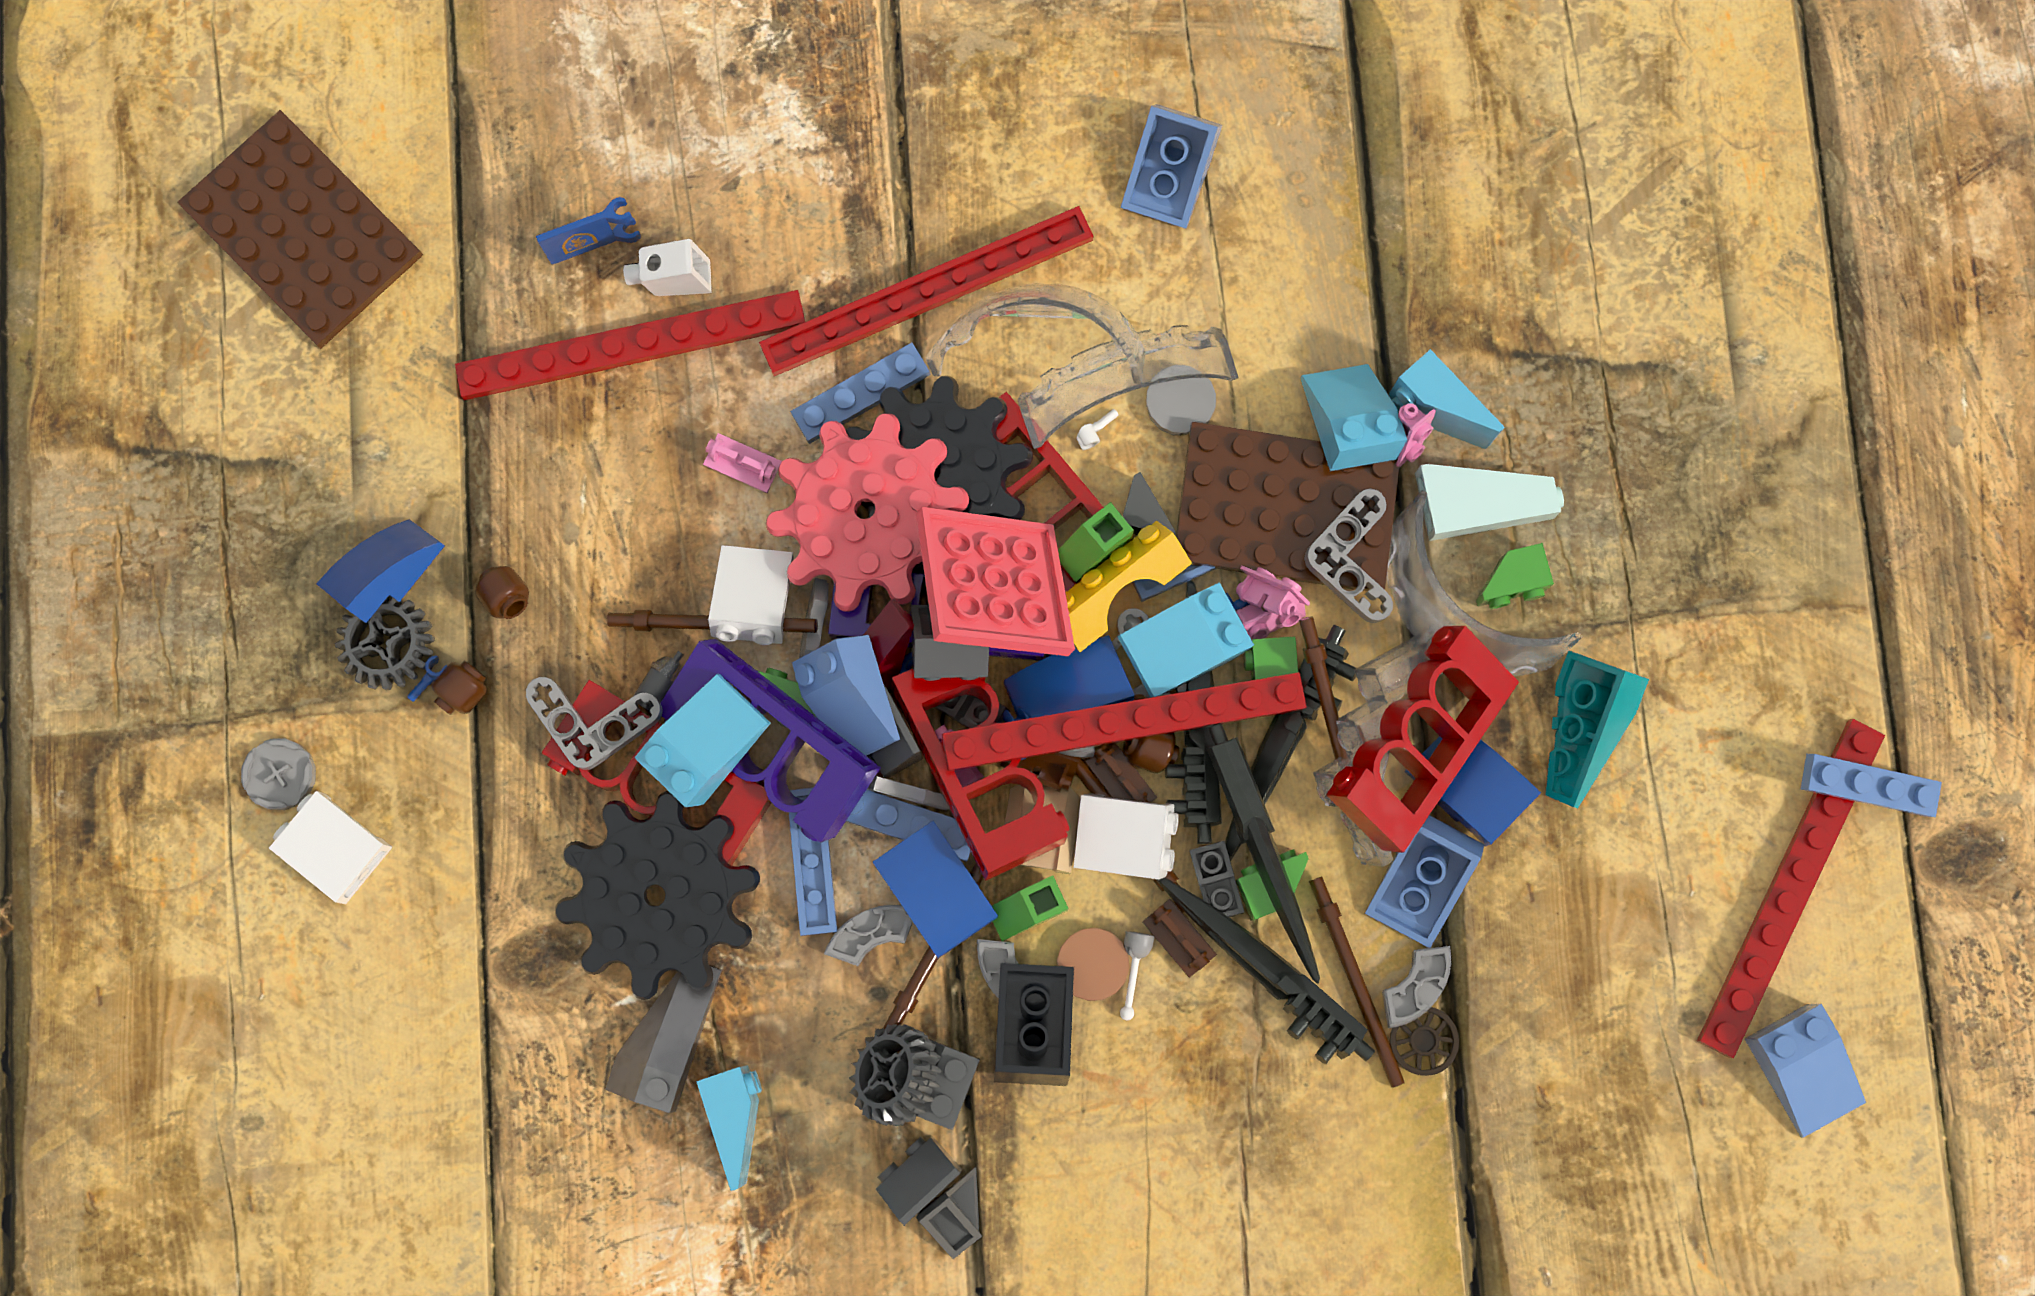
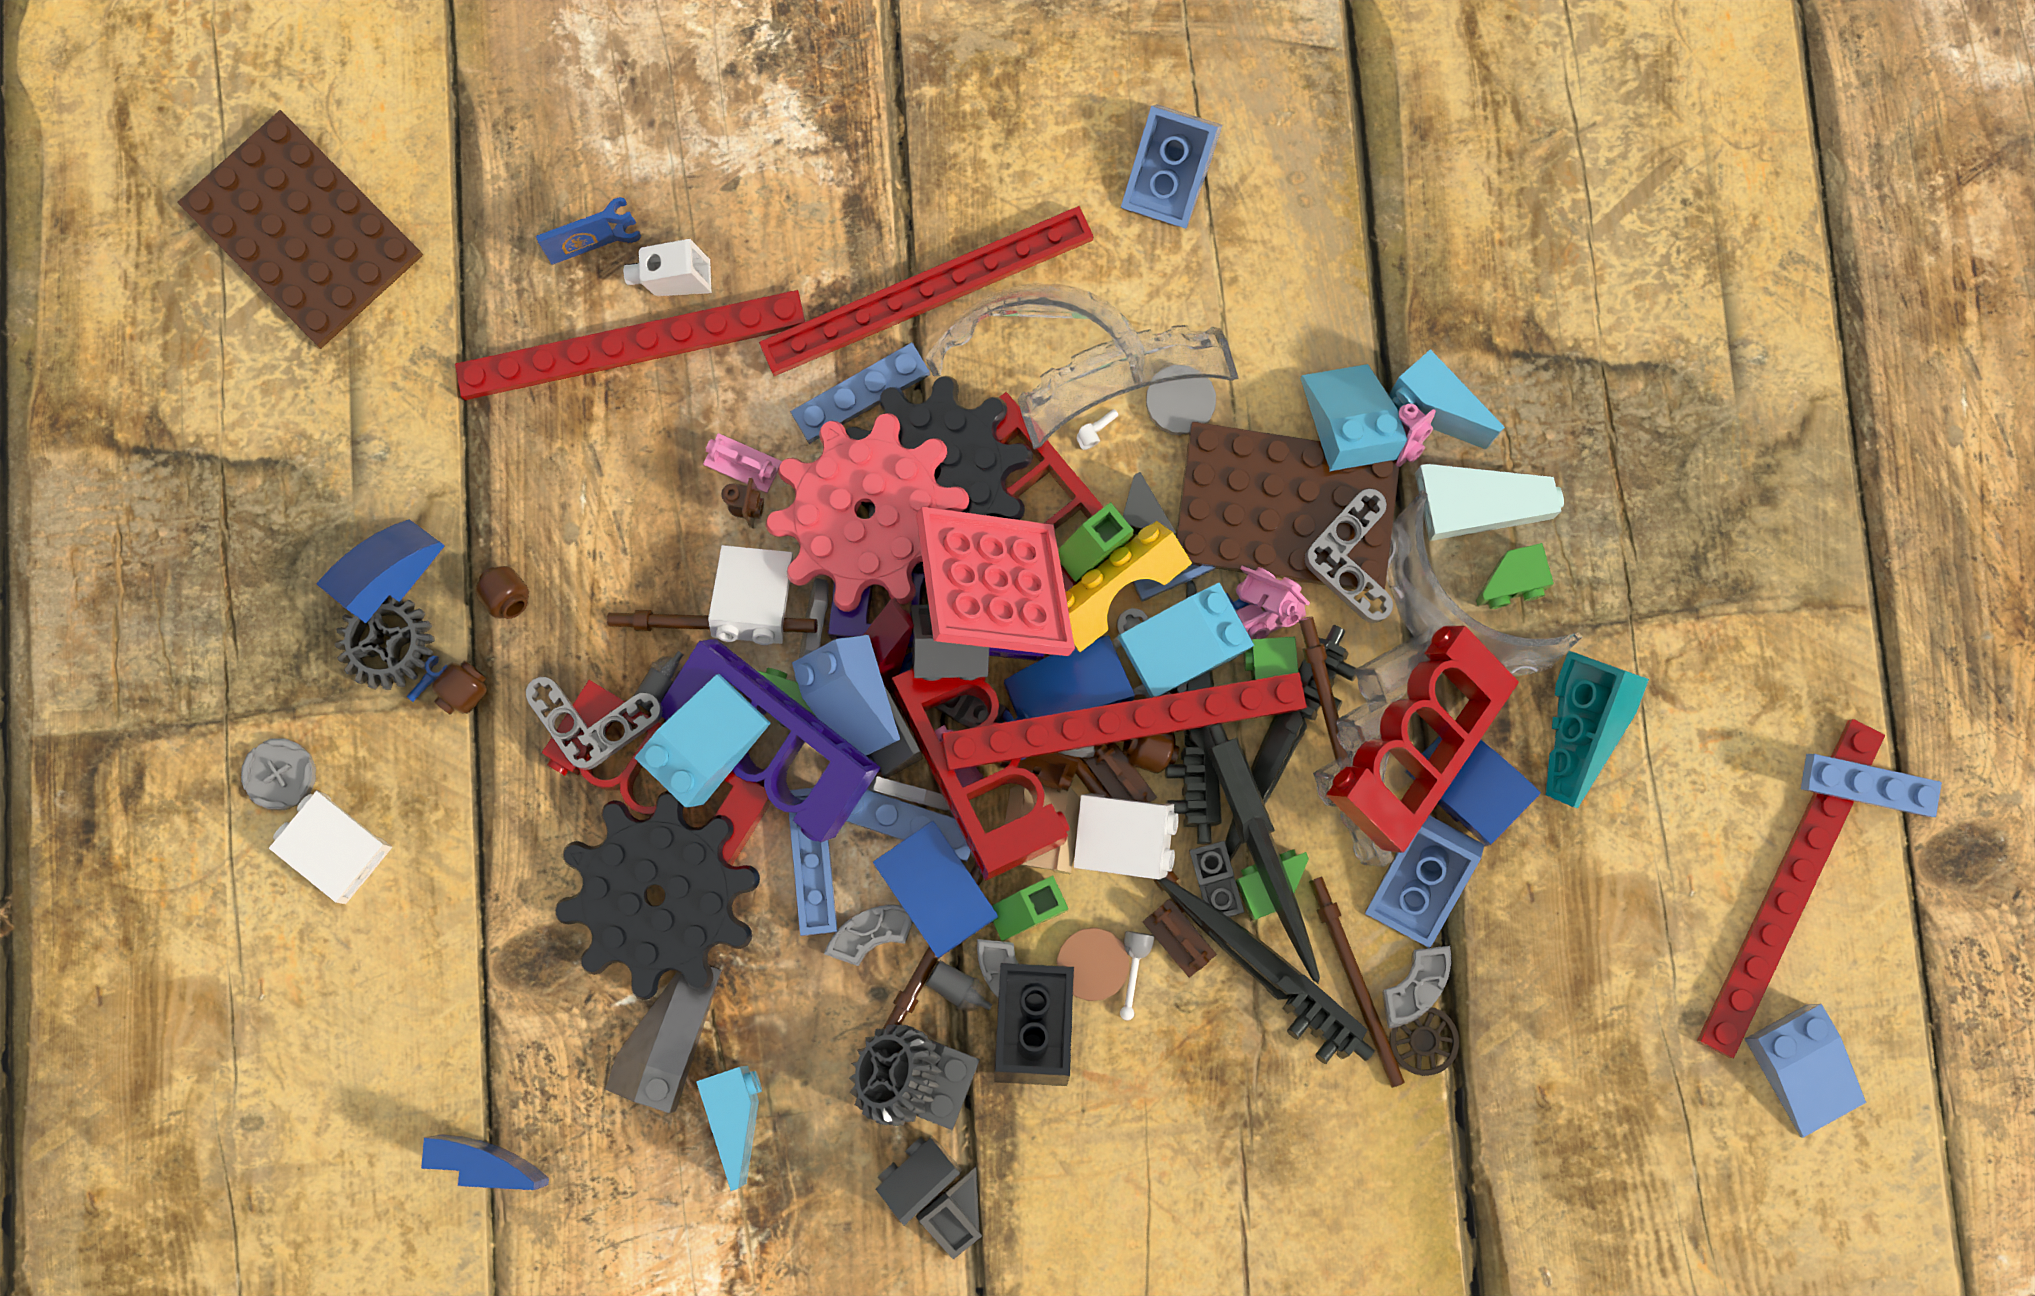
none -> blue slope [421,1134,549,1190]
none -> reddish brown hinge [721,478,764,528]
none -> dark grey piece [925,960,992,1011]

